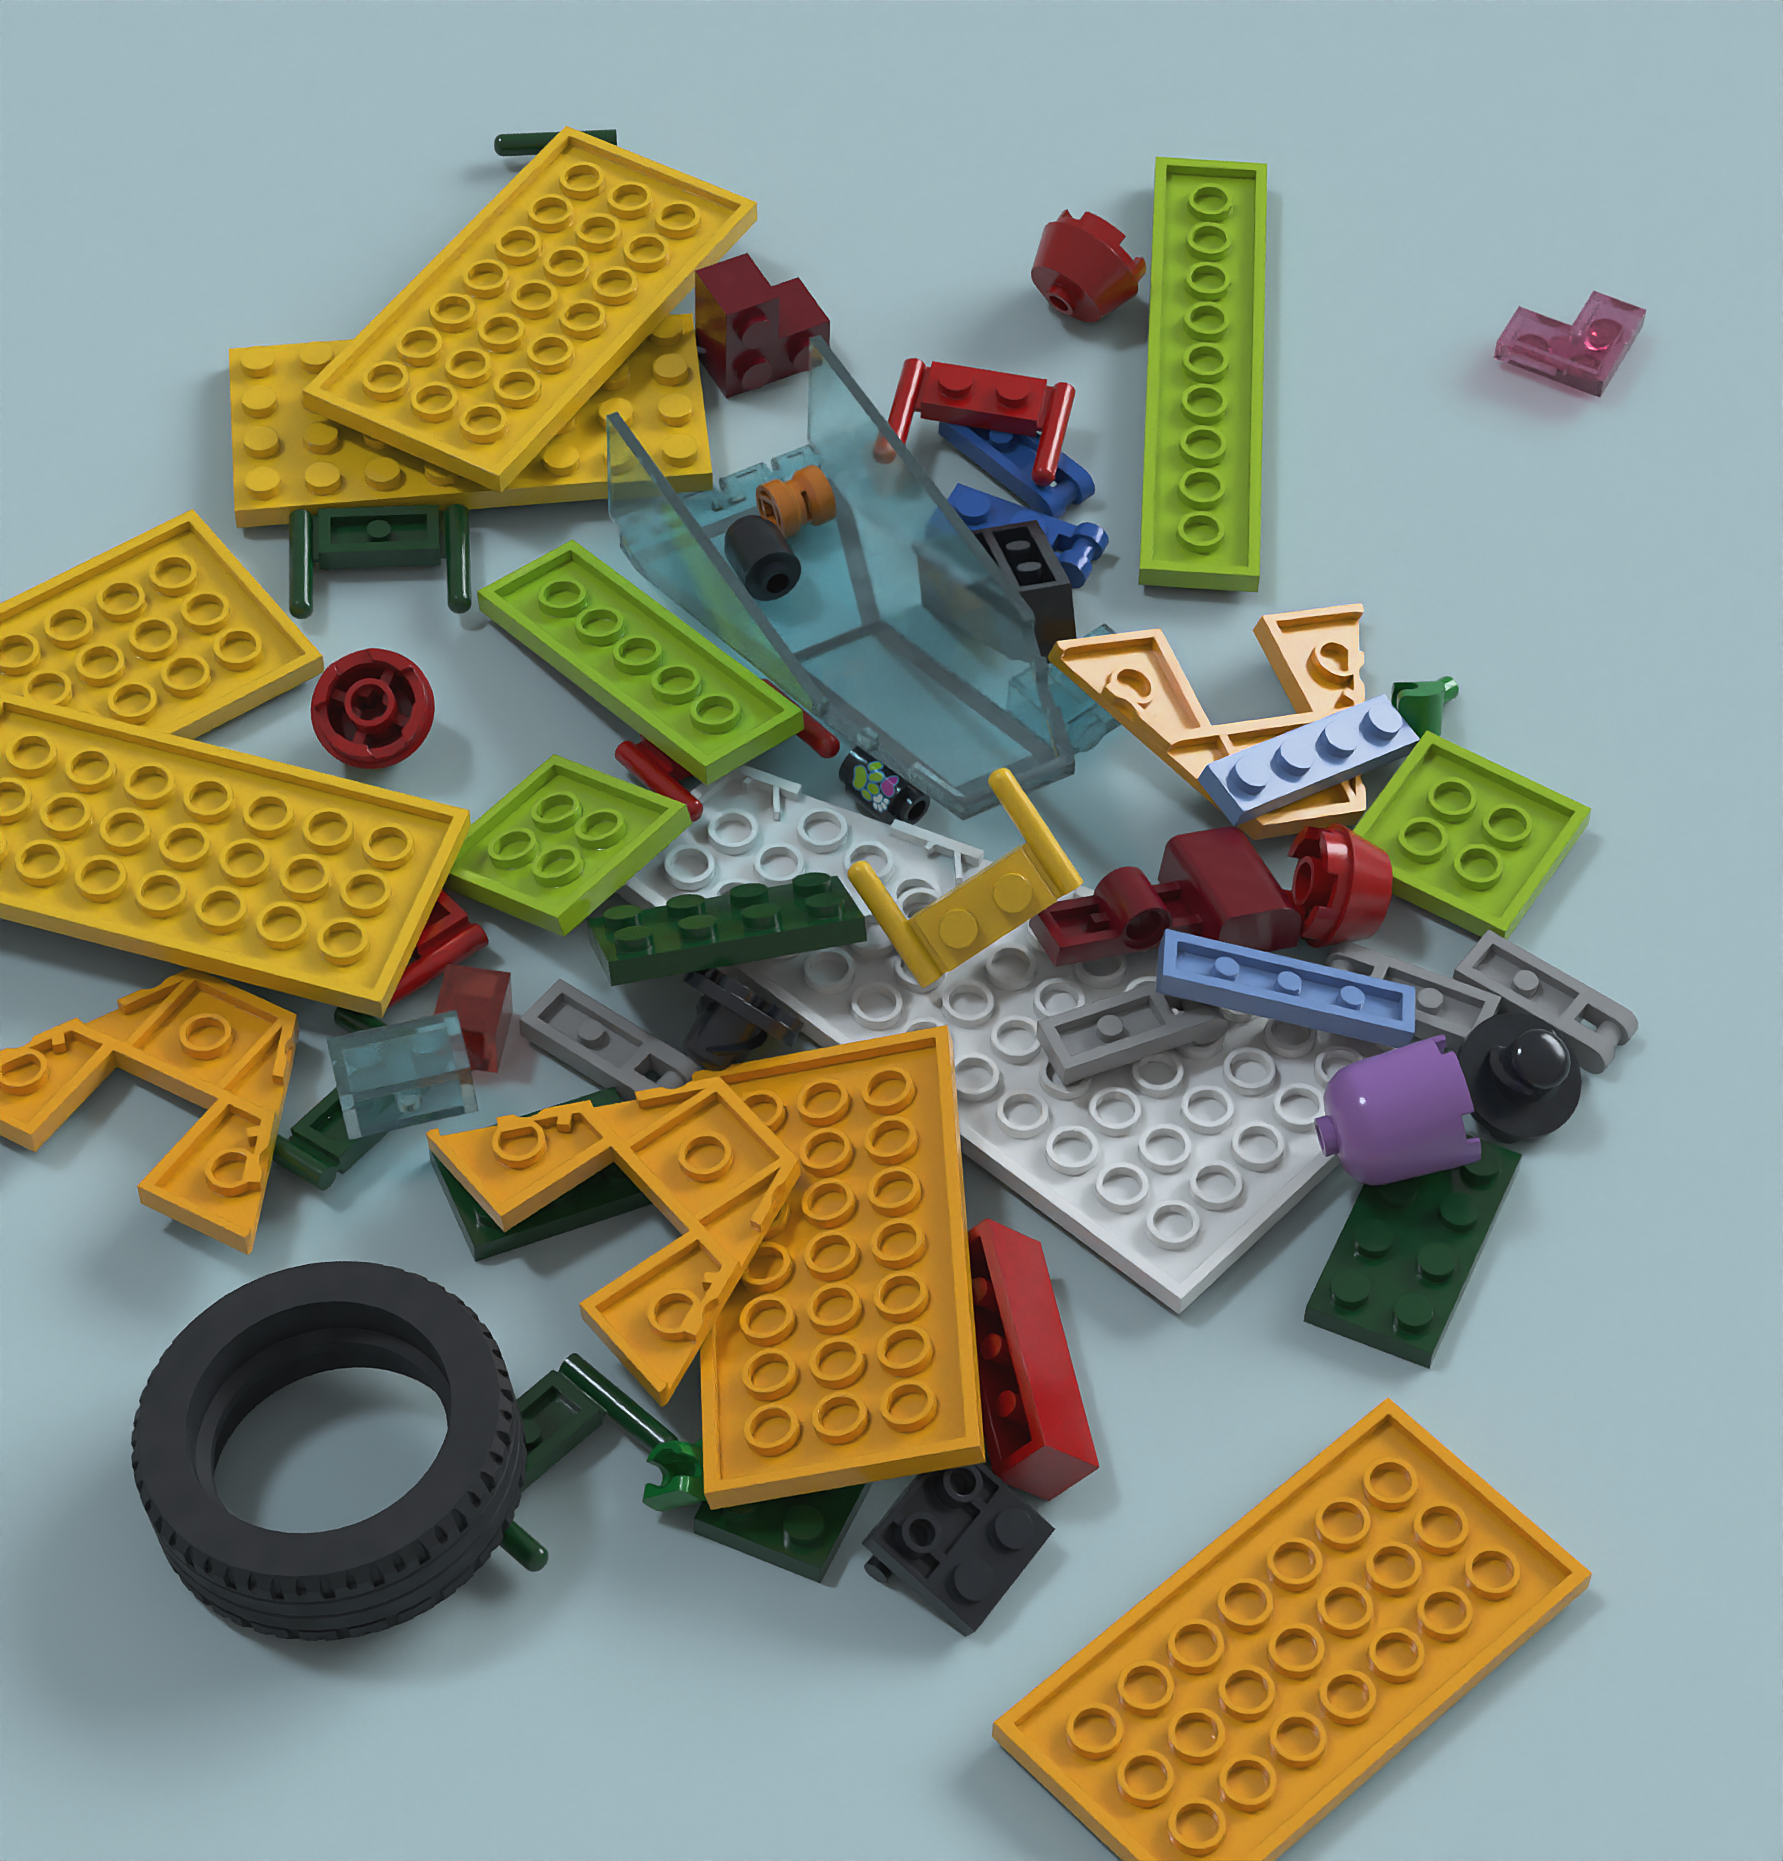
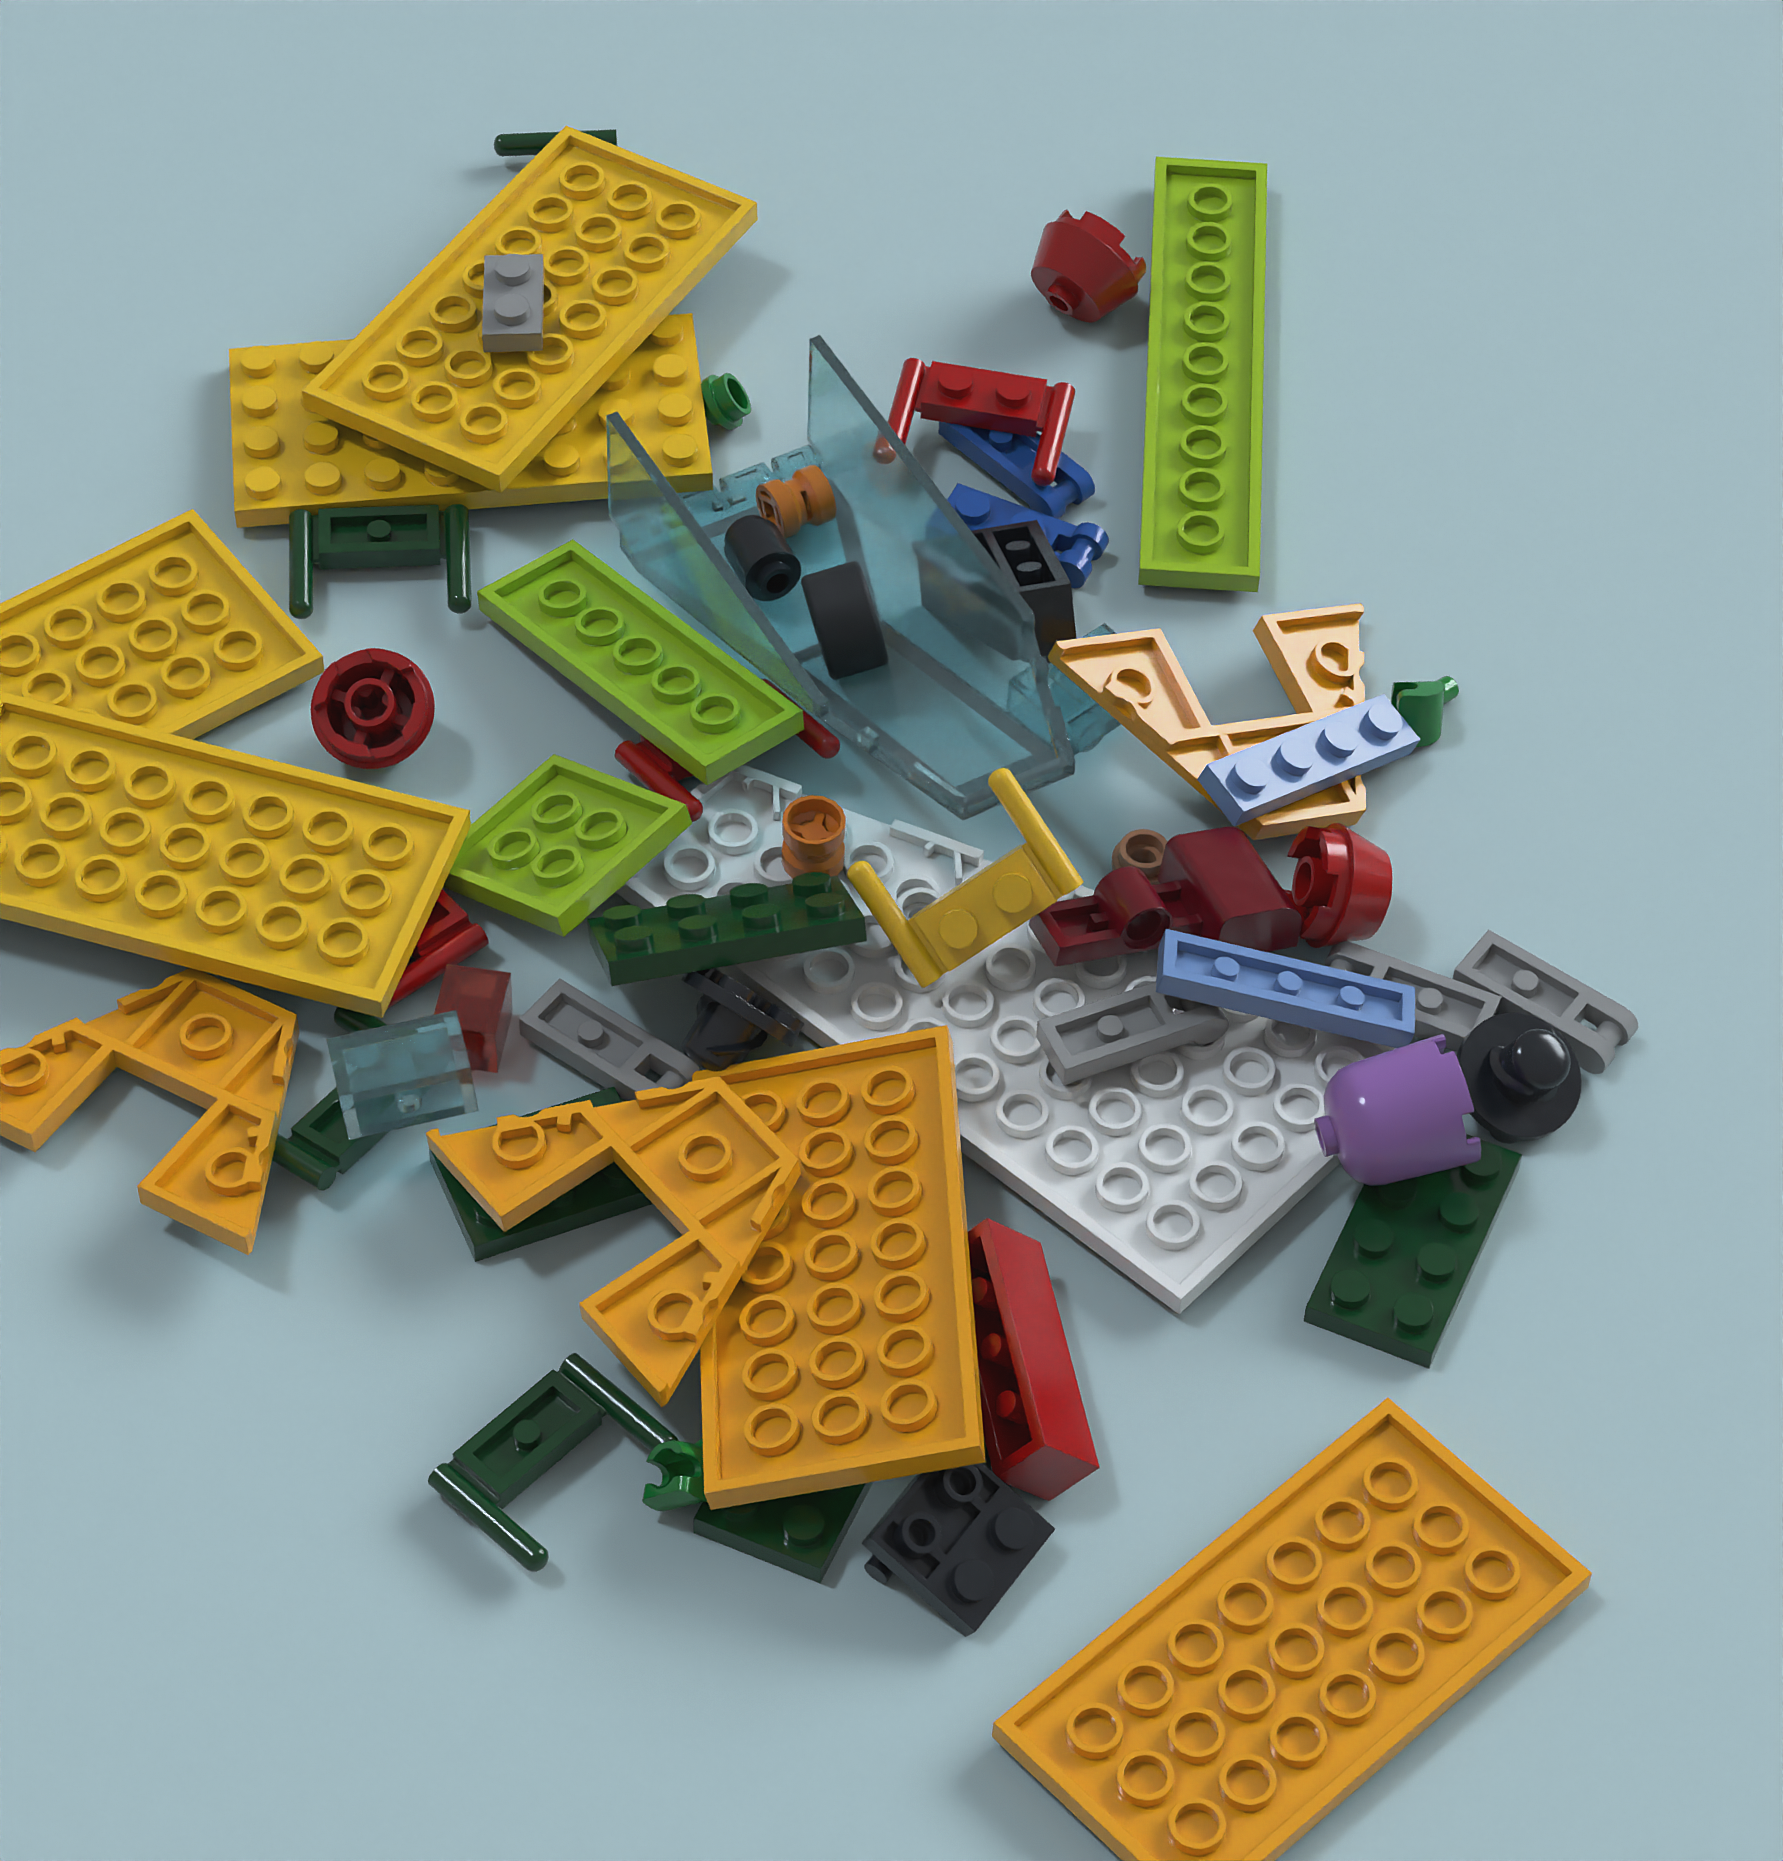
black tyre [131,1261,527,1641] -> none
dark red brick [695,253,830,398] -> none
black brick [839,742,930,825] -> none
lime plate [1353,731,1592,940] -> none
clear pink plate [1494,290,1646,398] -> none
none -> light grey plate [482,254,544,352]
none -> green plate [701,373,751,431]
none -> orange wheel [781,795,846,878]
none -> black tyre [801,561,889,680]
none -> nougat plate [1111,829,1167,885]

